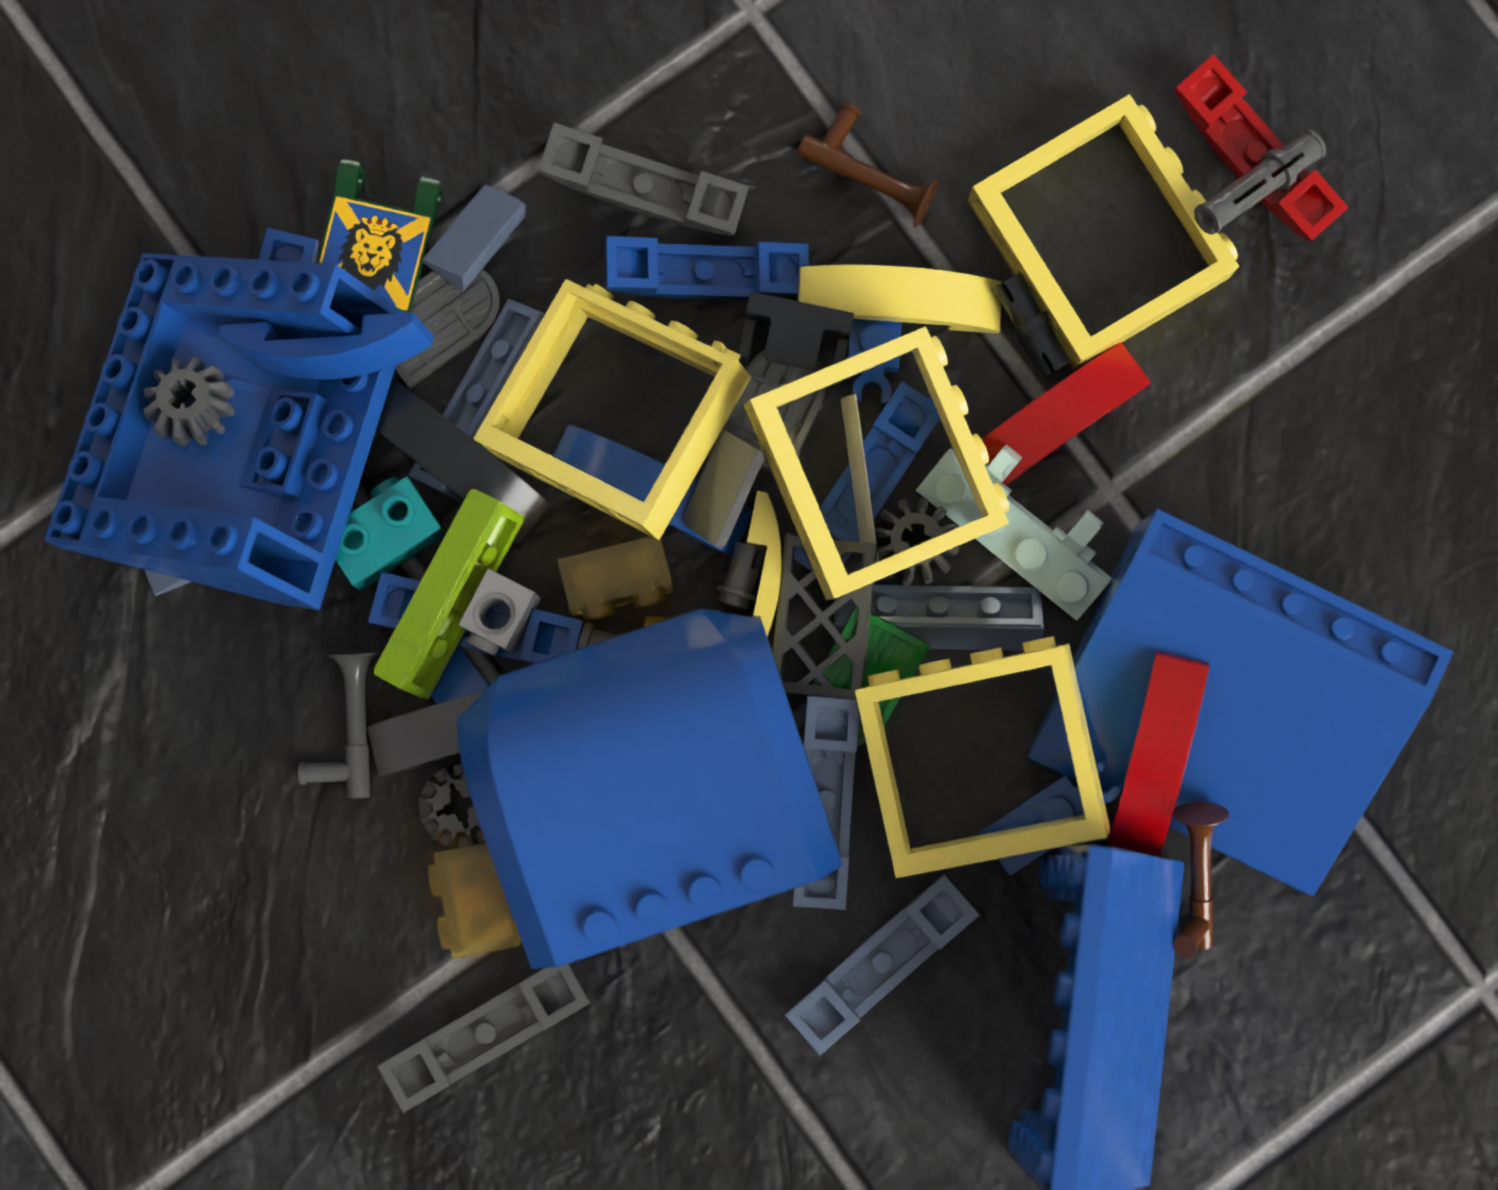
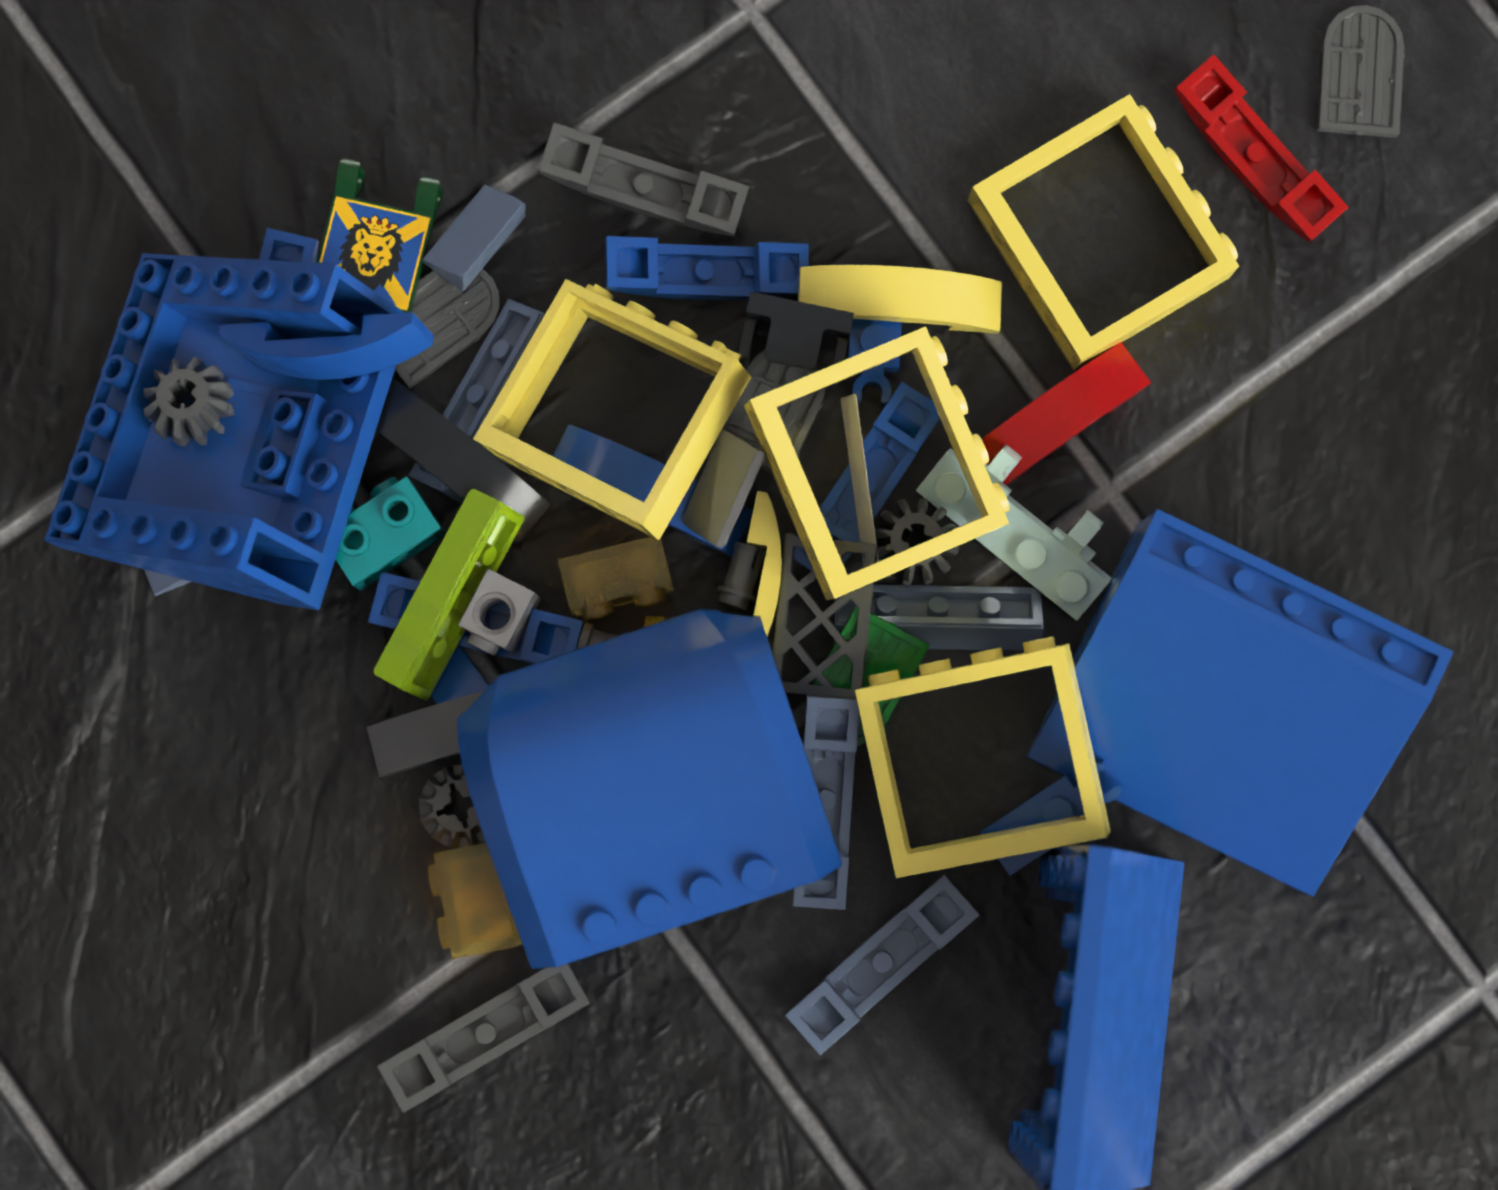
dark grey piece [298,653,381,798] -> none
reddish brown piece [798,102,939,228] -> none
black pin [992,272,1072,378] -> none
red slope [1107,651,1210,857] -> none
reddish brown piece [1172,801,1229,958] -> none
dark grey pin [1194,130,1326,235] -> none
none -> dark grey window [1317,5,1405,138]

